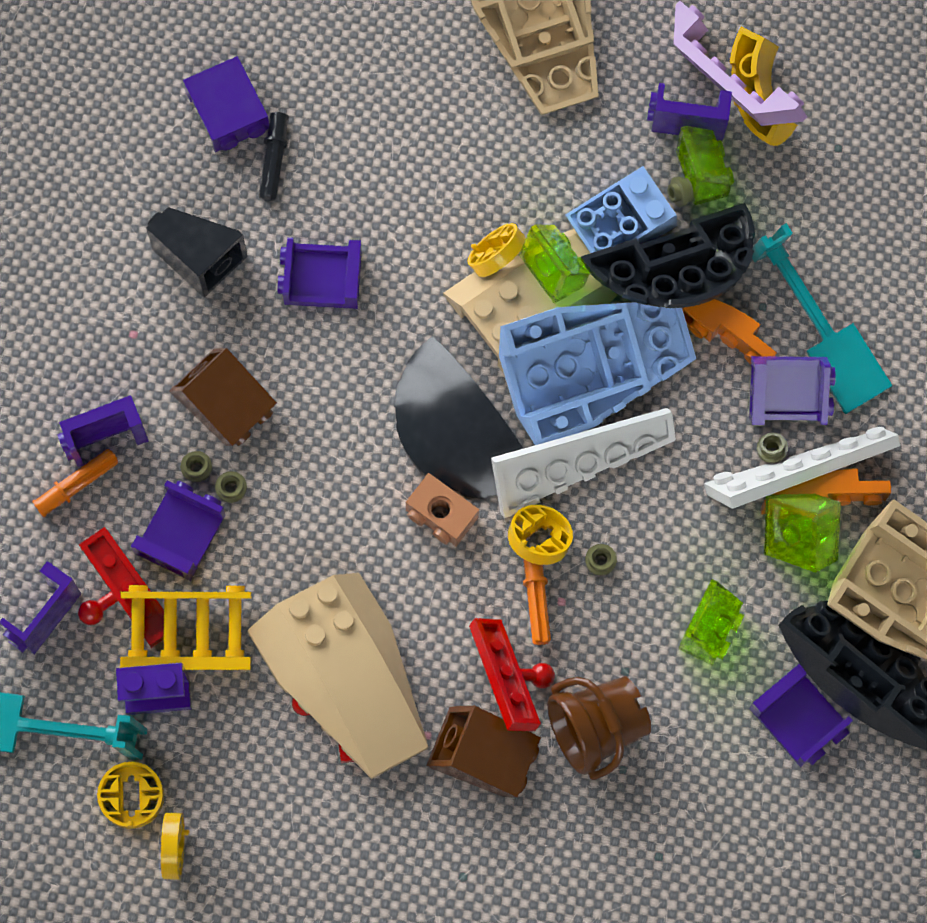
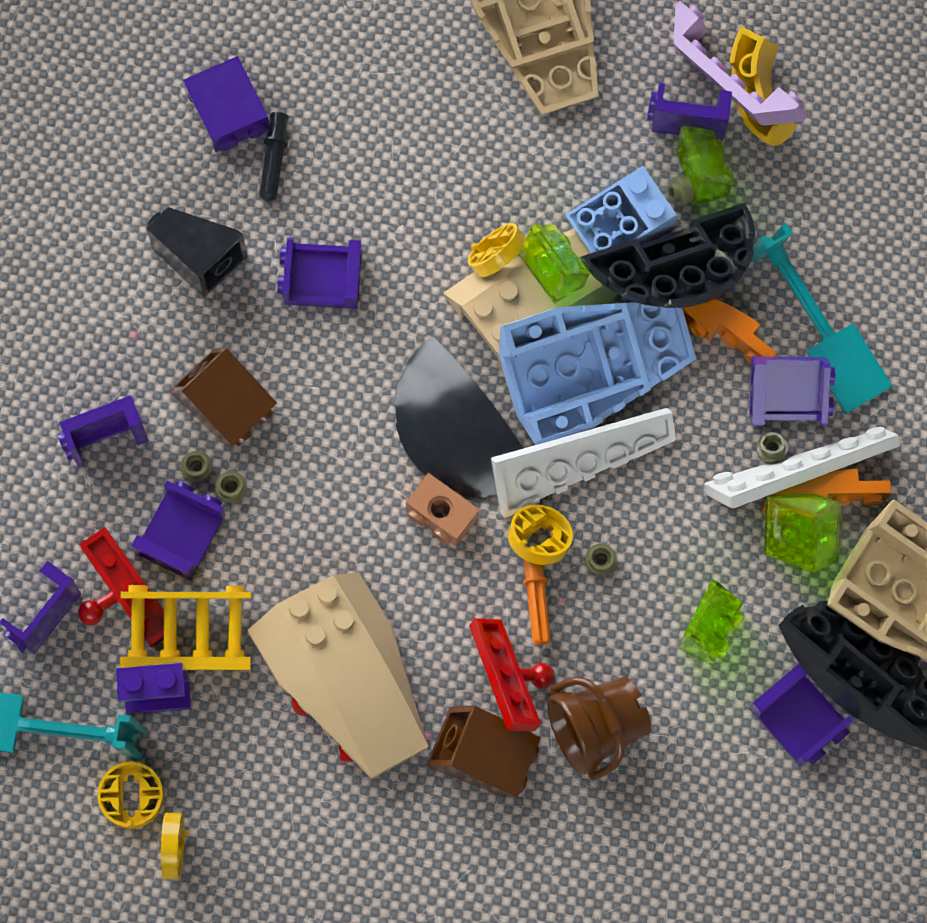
orange axle [32,449,118,518] -> none

